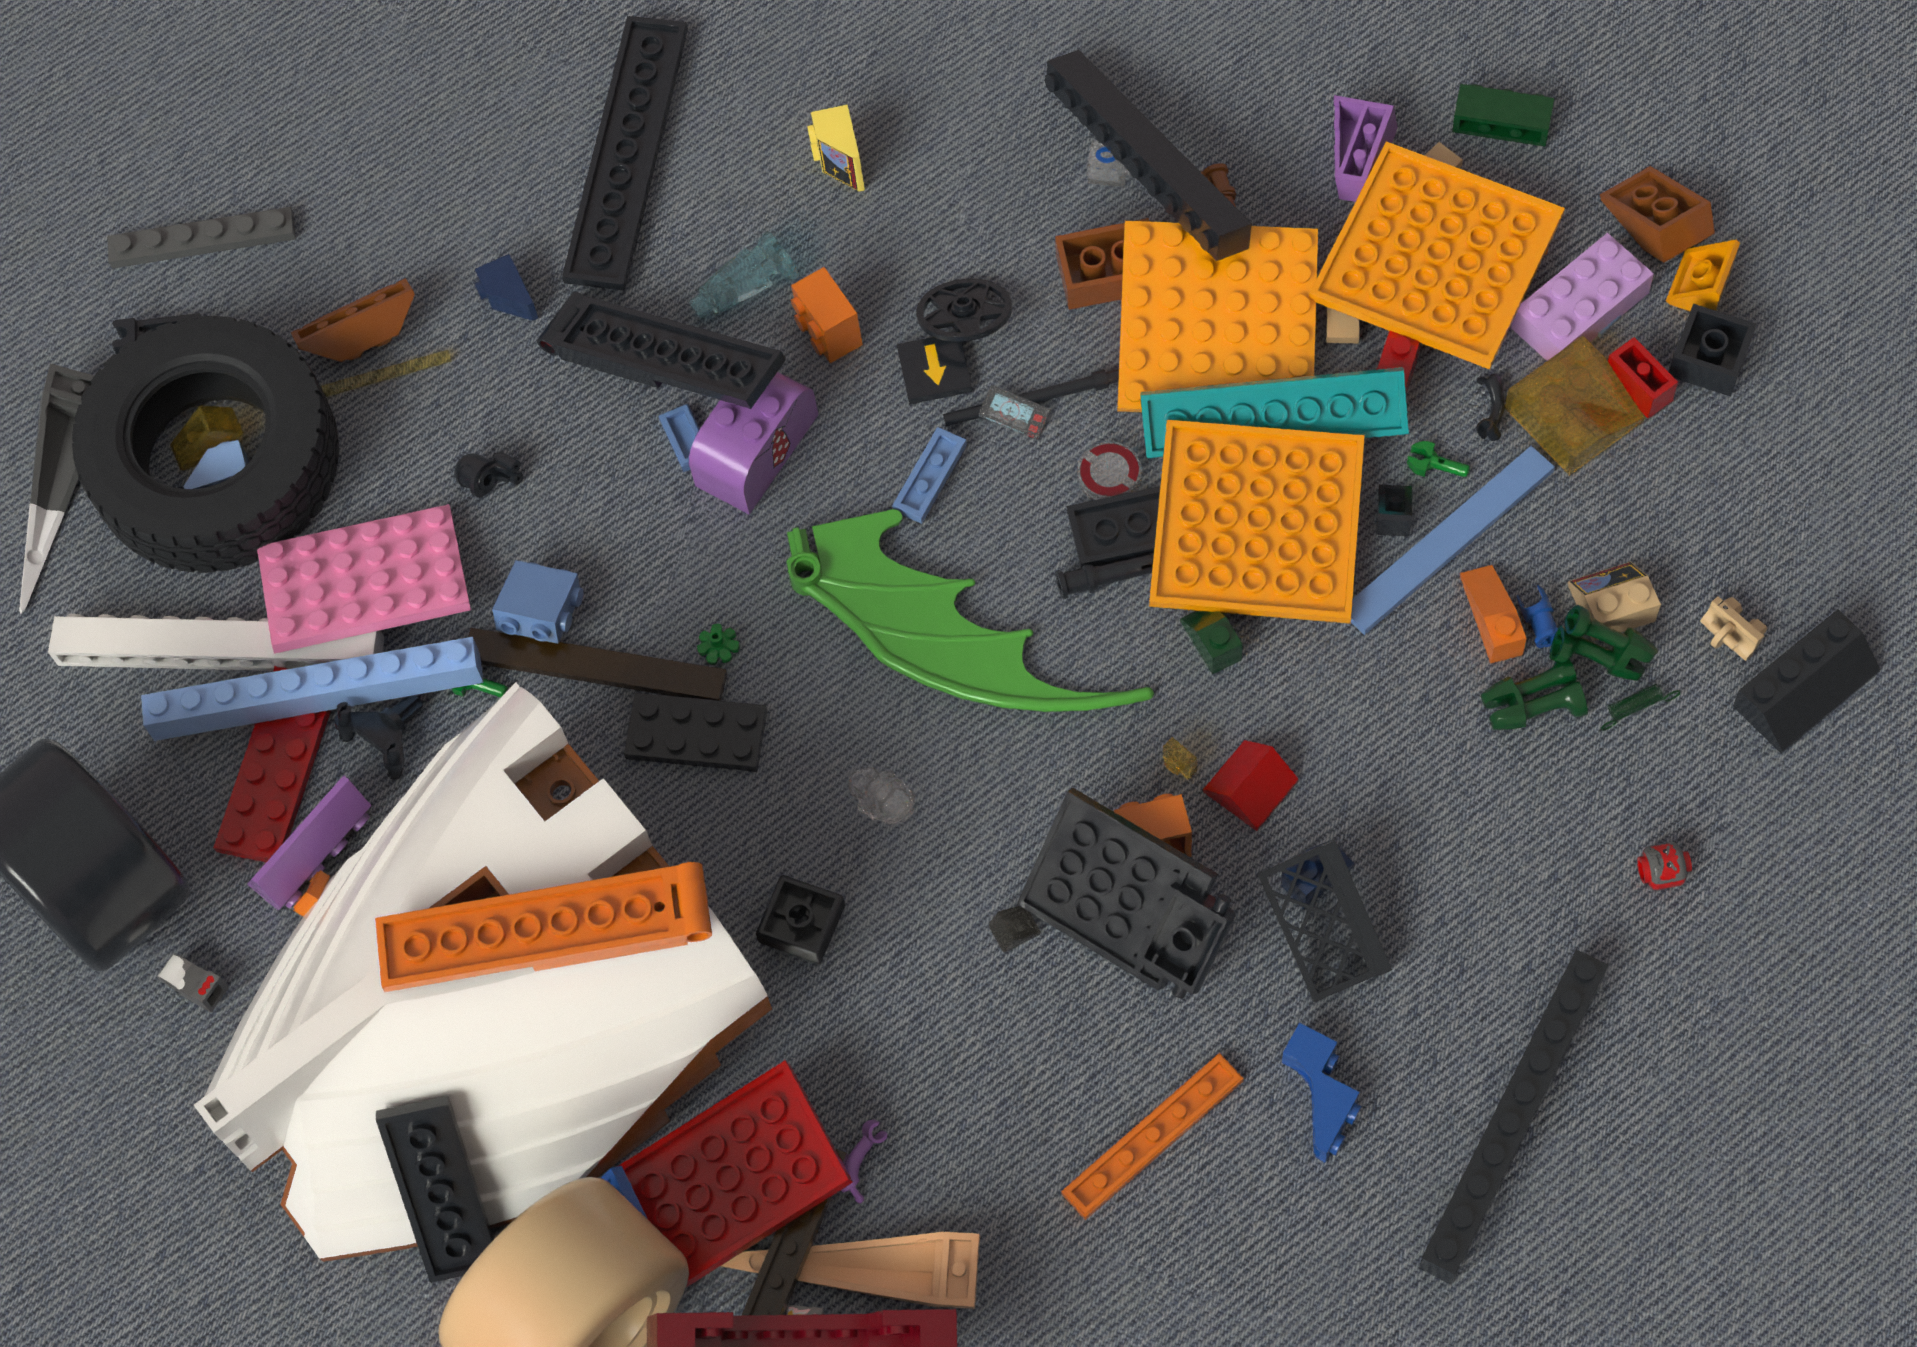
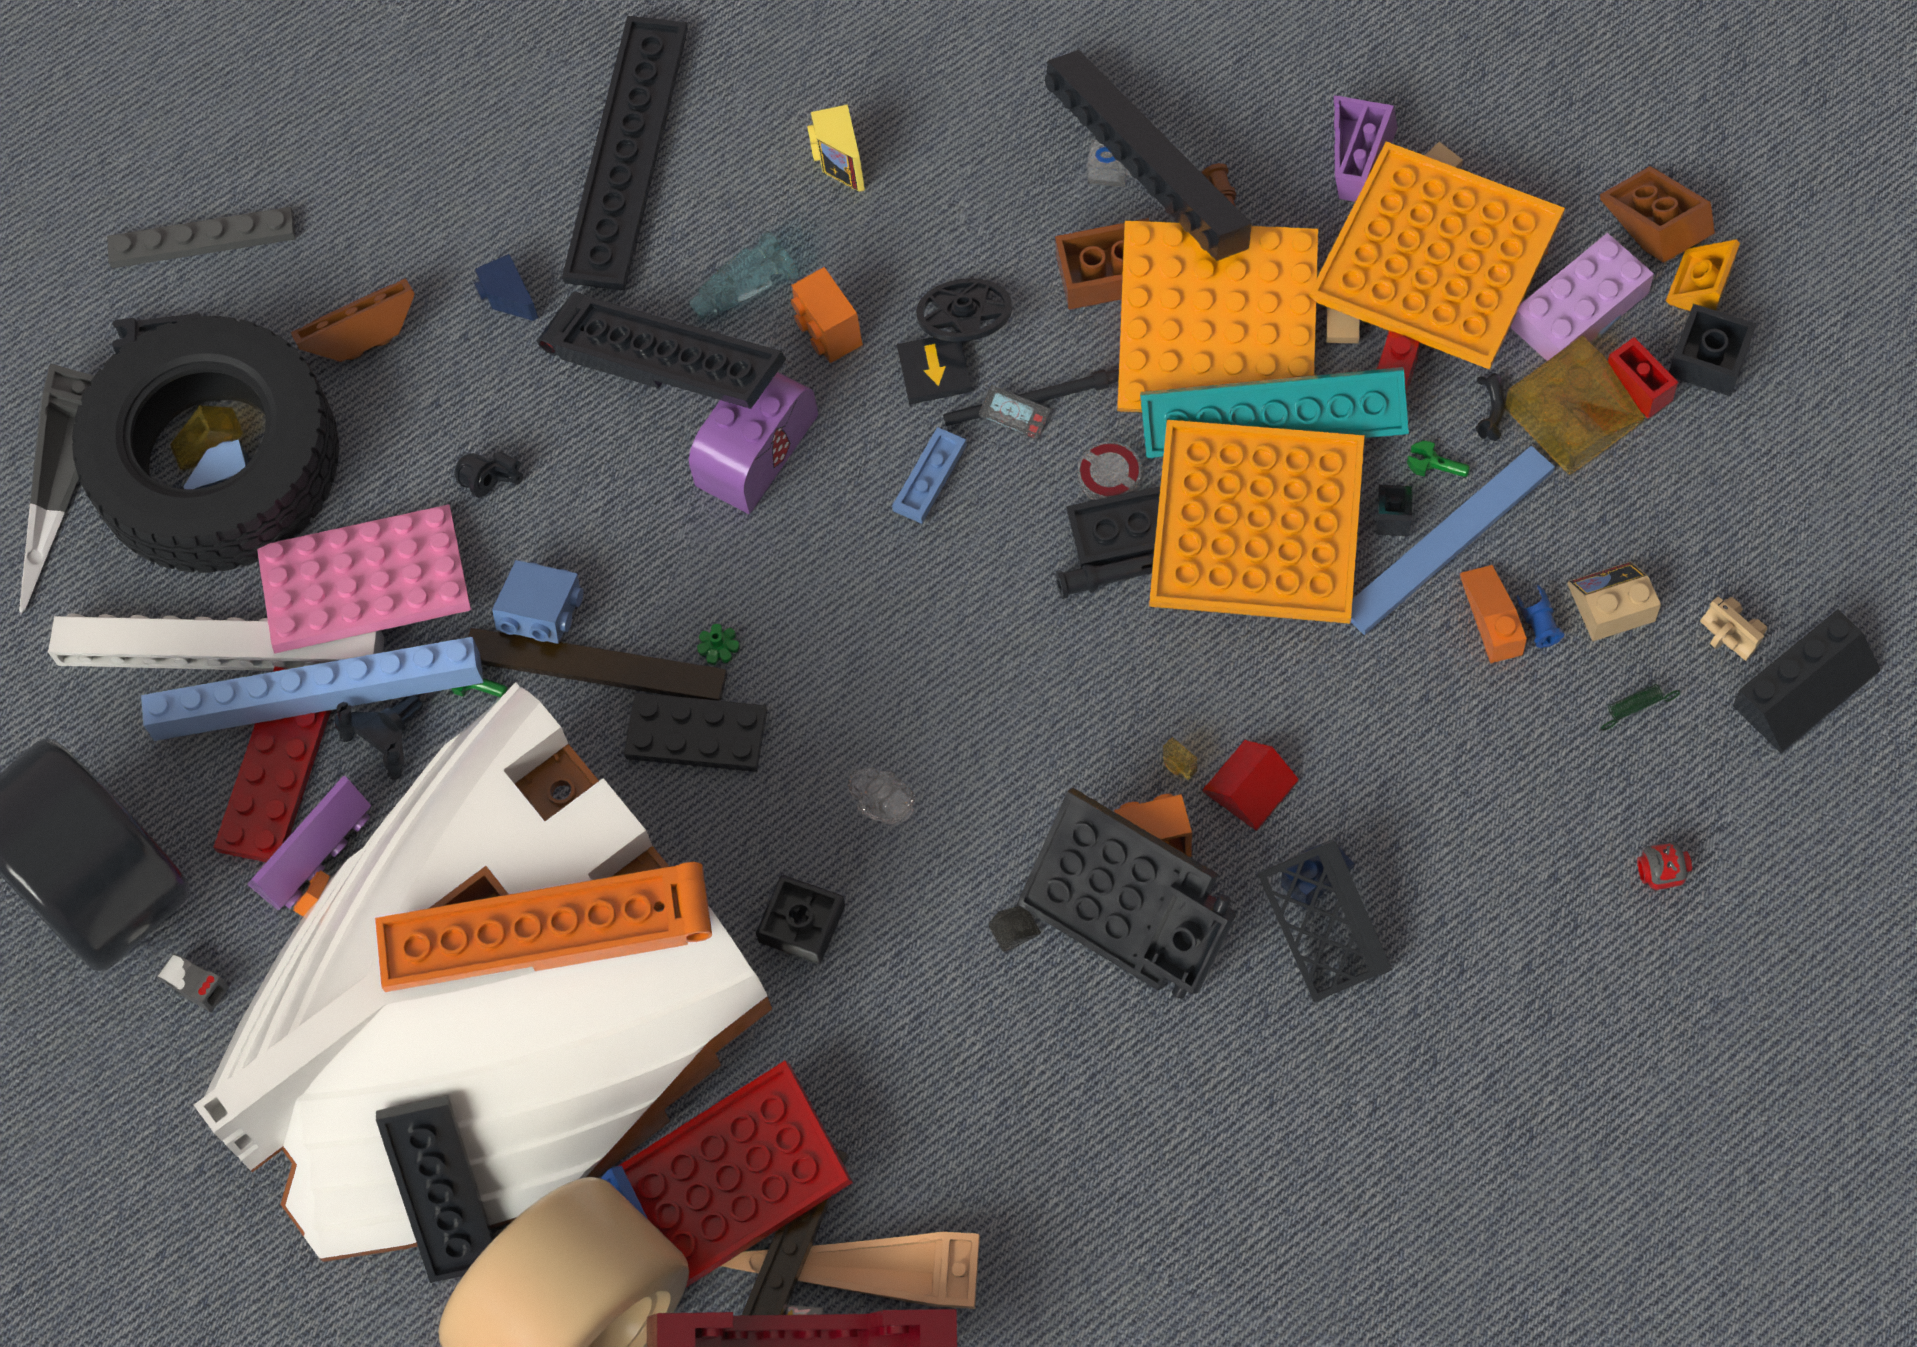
clear yellow bar [320,350,452,397] -> none
medium blue tile [658,404,700,472] -> none
bright green animal [786,509,1154,712] -> none
medium lavender piece [841,1120,887,1204] -> none
orange tile [1061,1053,1244,1220] -> none
dark green slope [1180,611,1242,675] -> none
blue arch [1282,1023,1362,1163] -> none
black brick [1419,949,1609,1285] -> none
dark green brick [1452,83,1554,147] -> none
dark green piece [1480,659,1588,730] -> none
dark green piece [1550,605,1658,681] -> none

